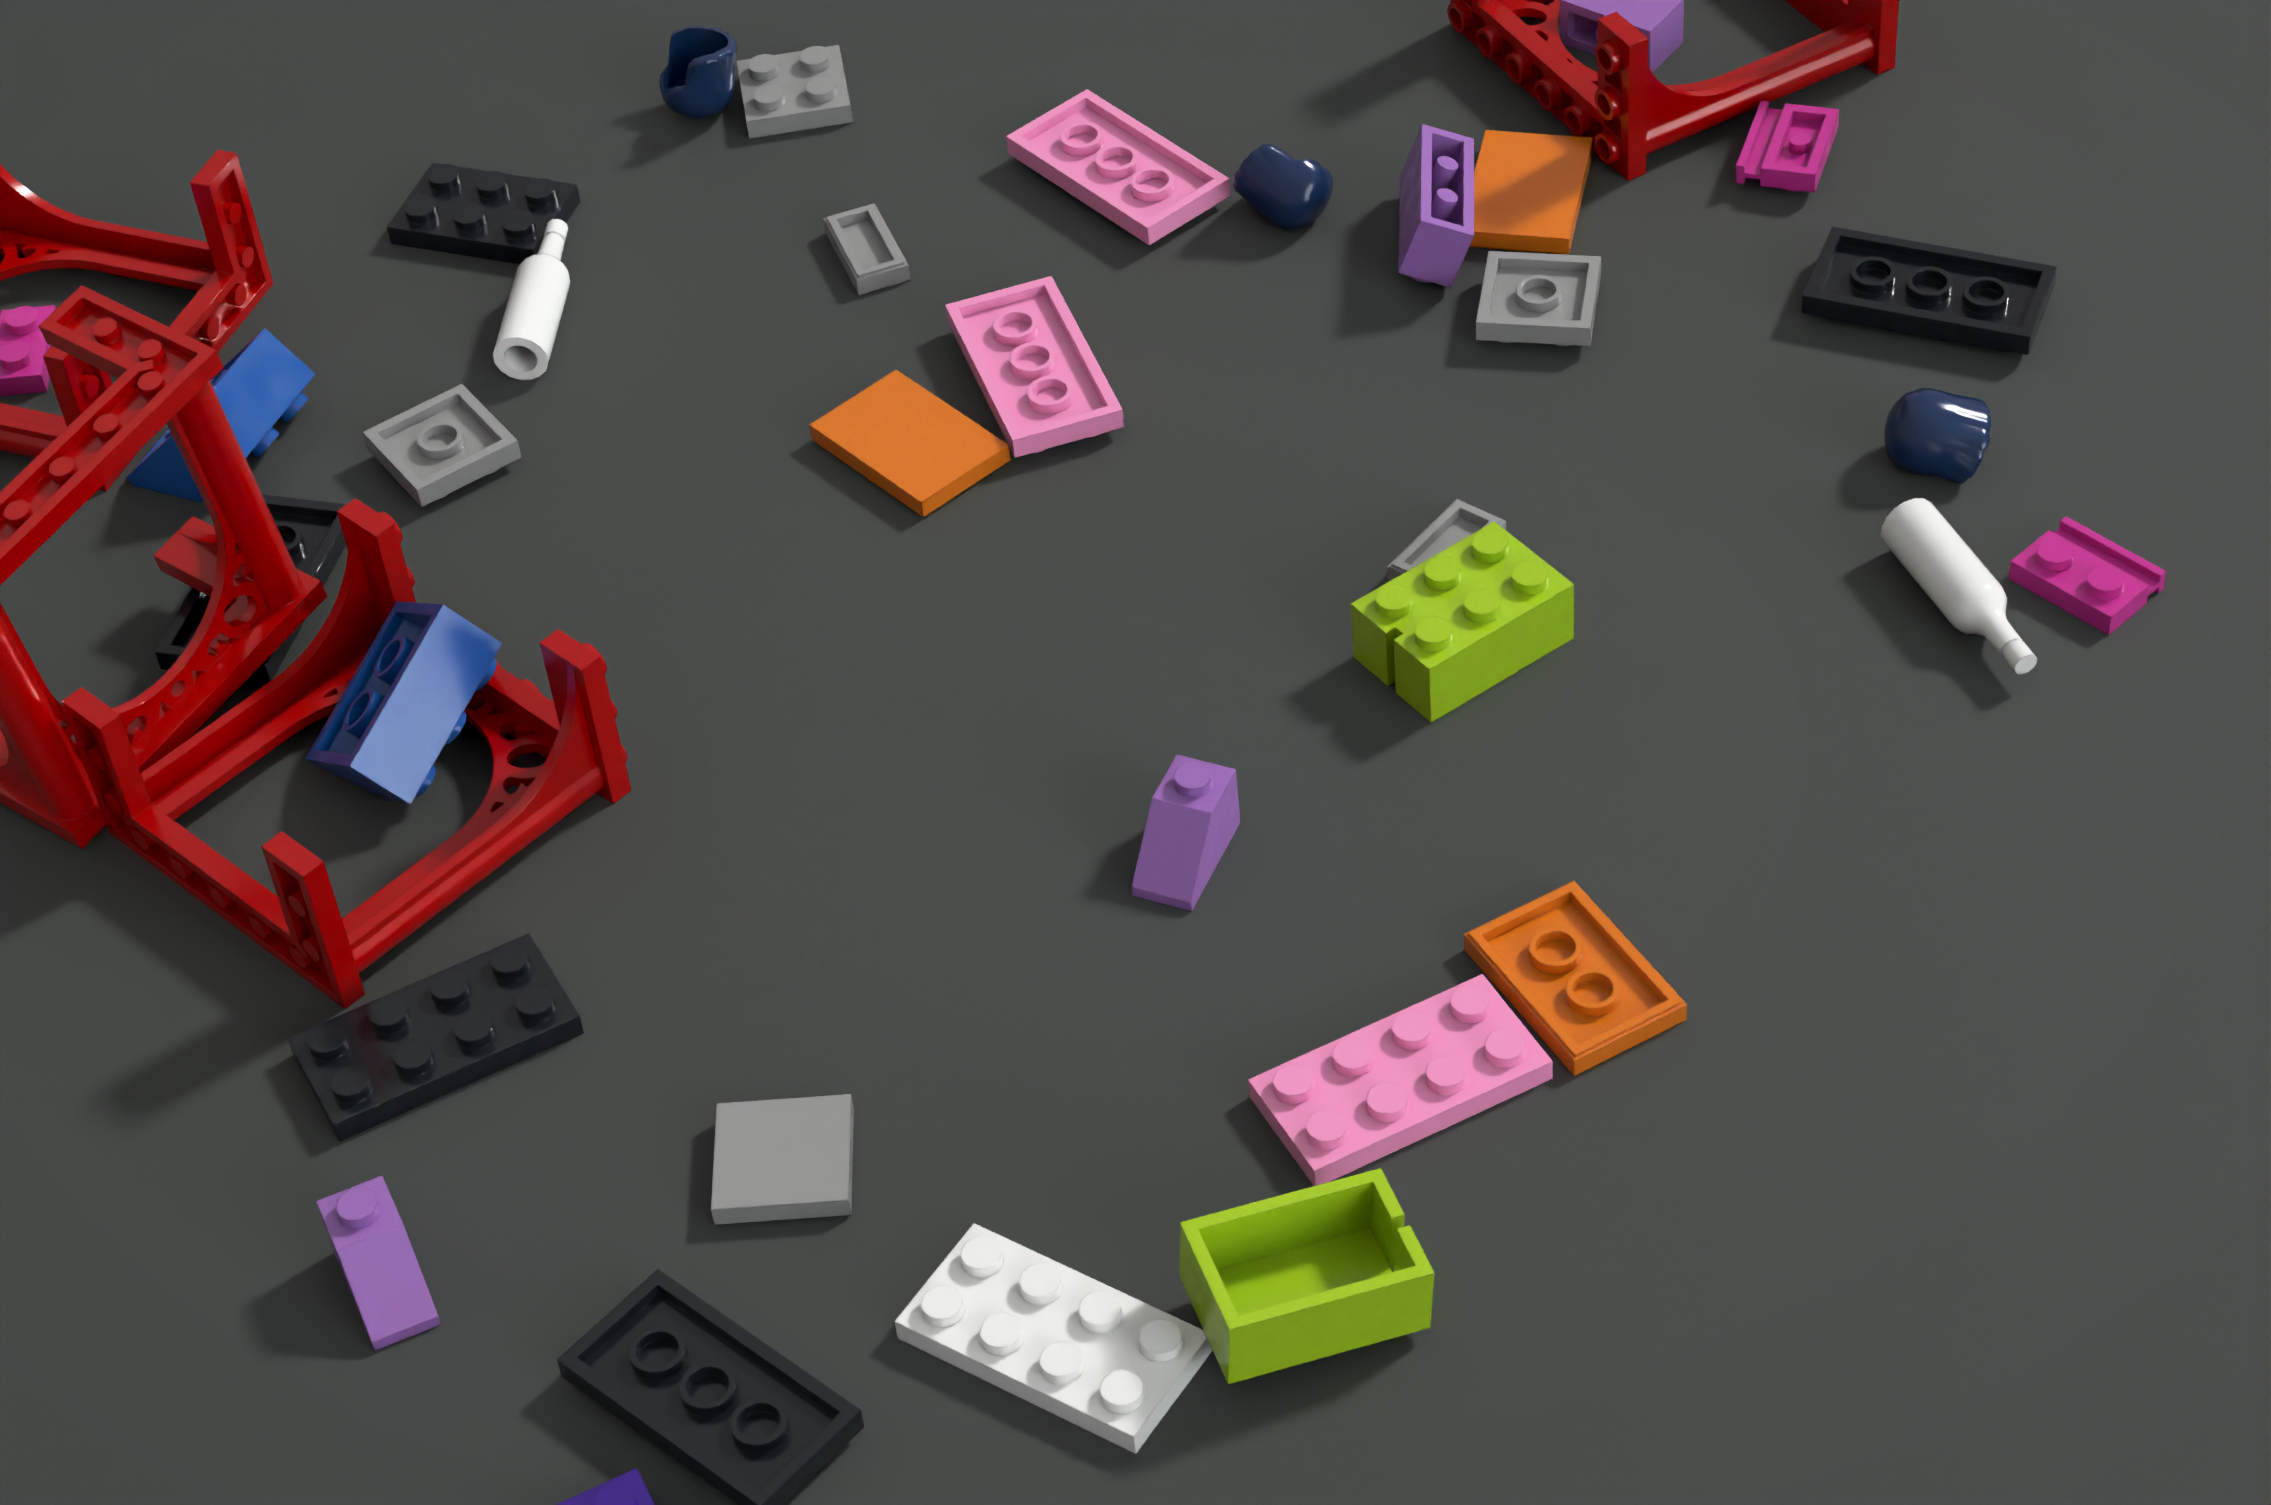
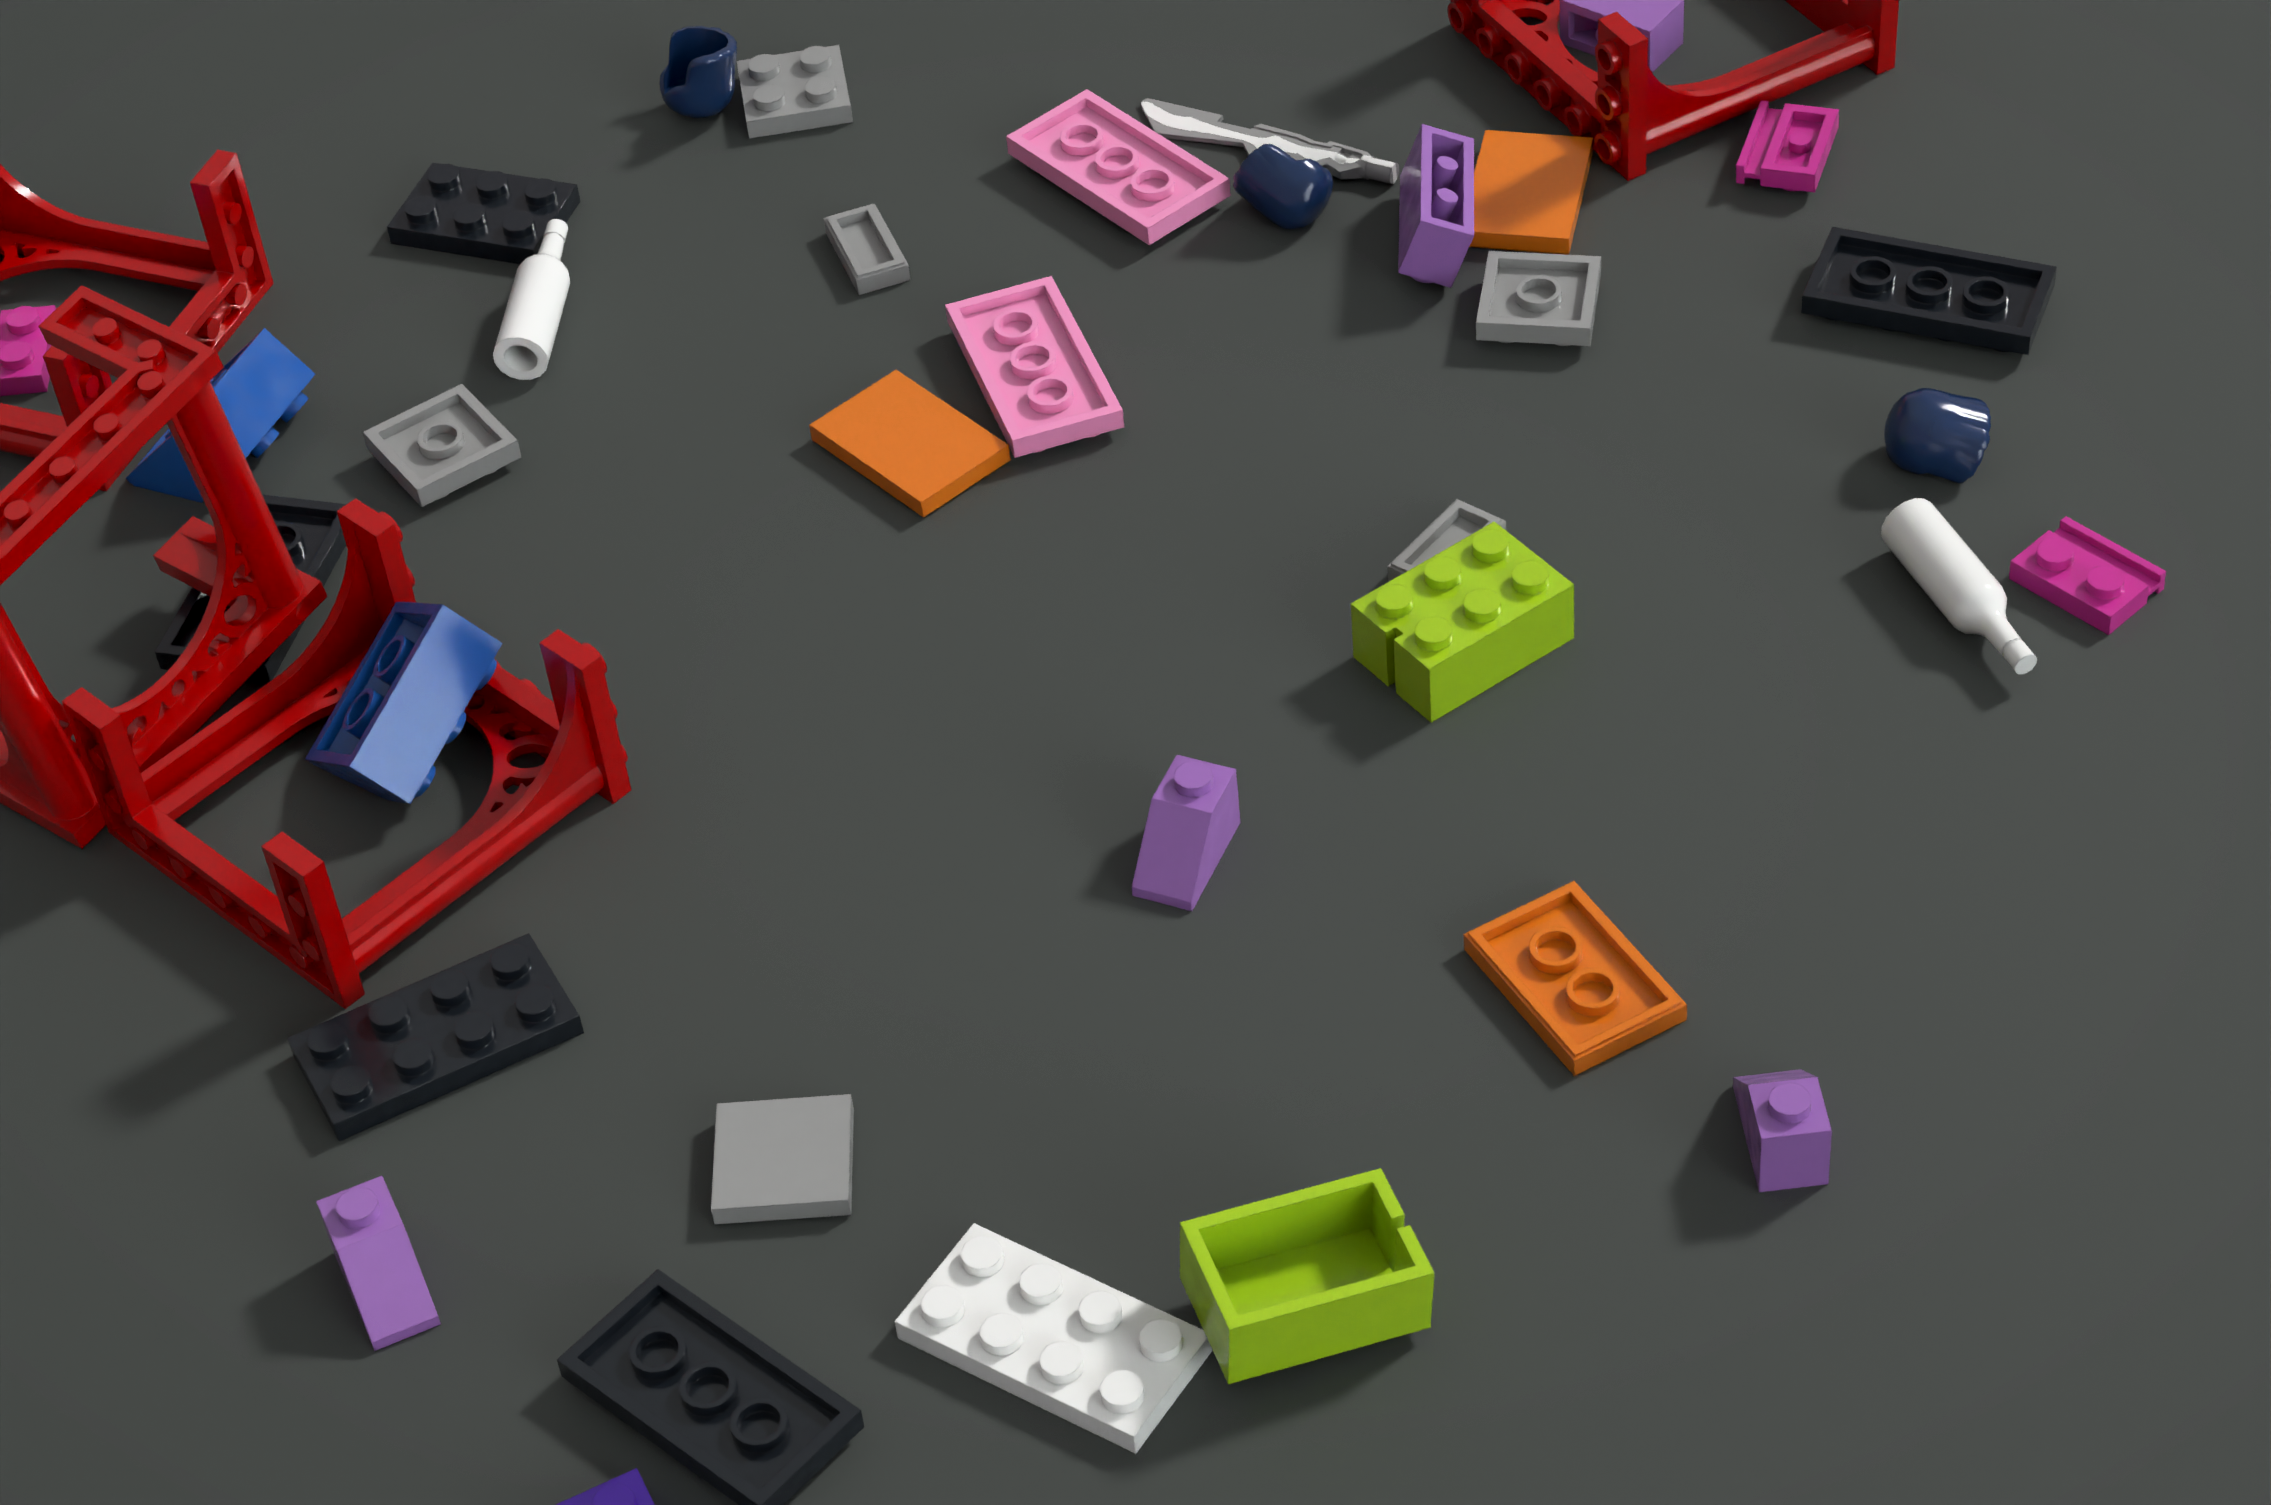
bright pink plate [1248,974,1553,1186] -> none
none -> light grey sword [1141,98,1399,184]
none -> medium lavender slope [1733,1069,1832,1192]

